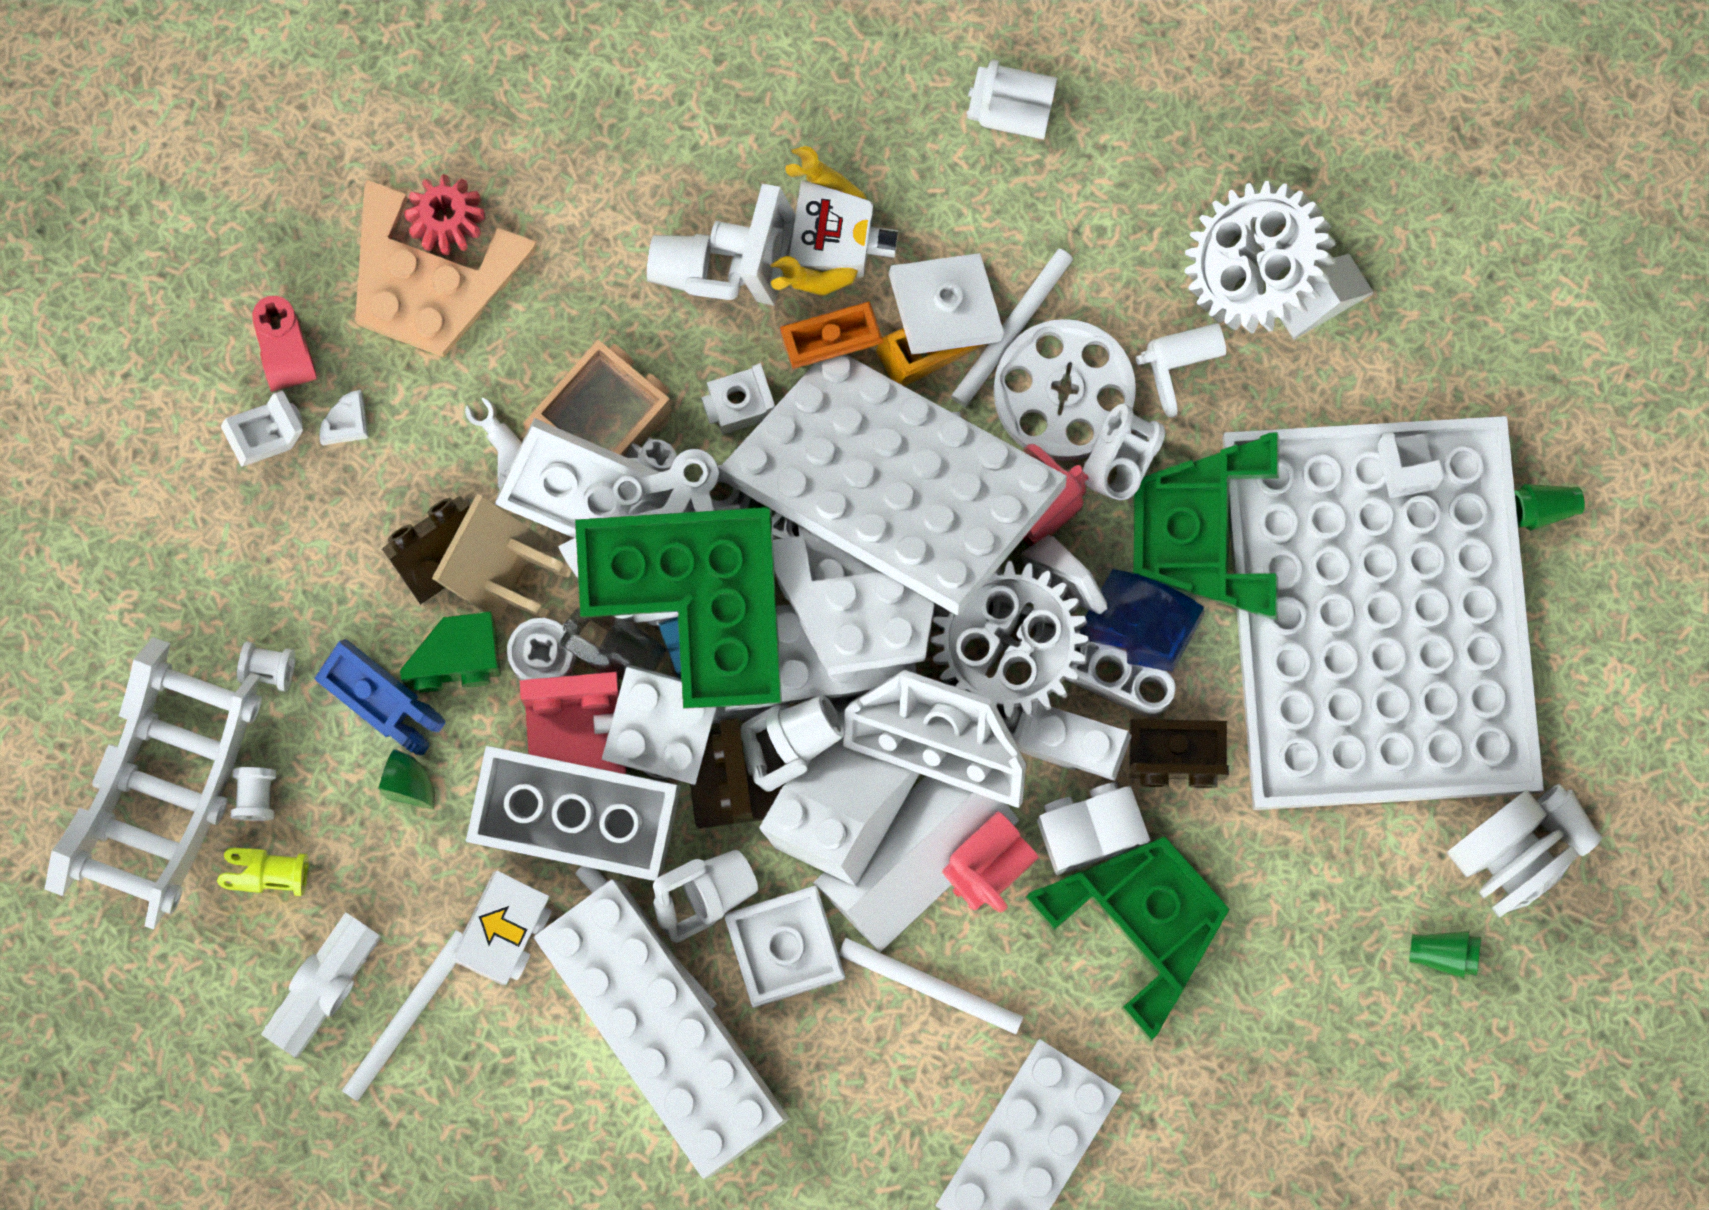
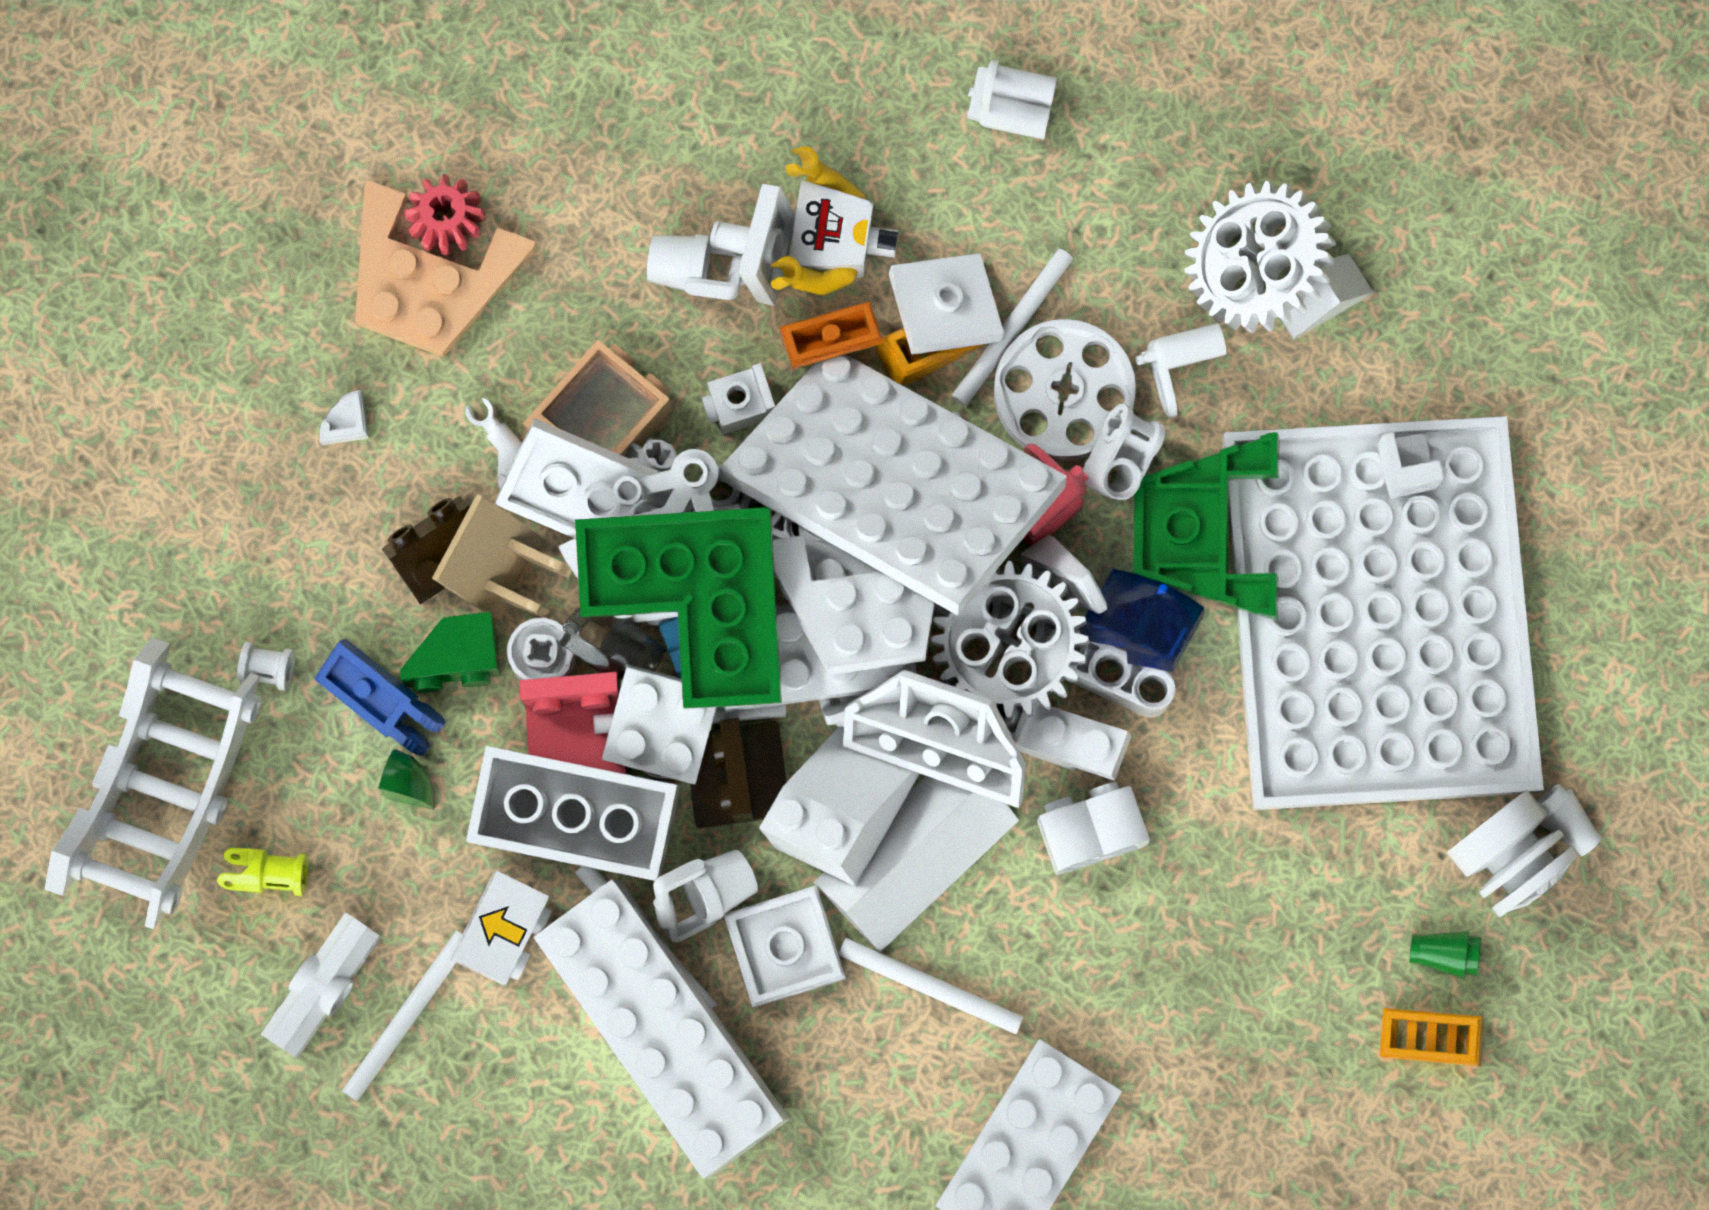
white bracket [221,391,303,467] -> none
white bush [231,767,276,821] -> none
coral piece [252,295,317,392] -> none
white piece [740,695,845,791] -> none
coral piece [942,811,1039,913] -> none
green wing [1025,837,1230,1041] -> none
dark brown bracket [1129,719,1229,788] -> none
green cone [1514,484,1585,531] -> none
none -> light orange slope [1380,1008,1484,1067]

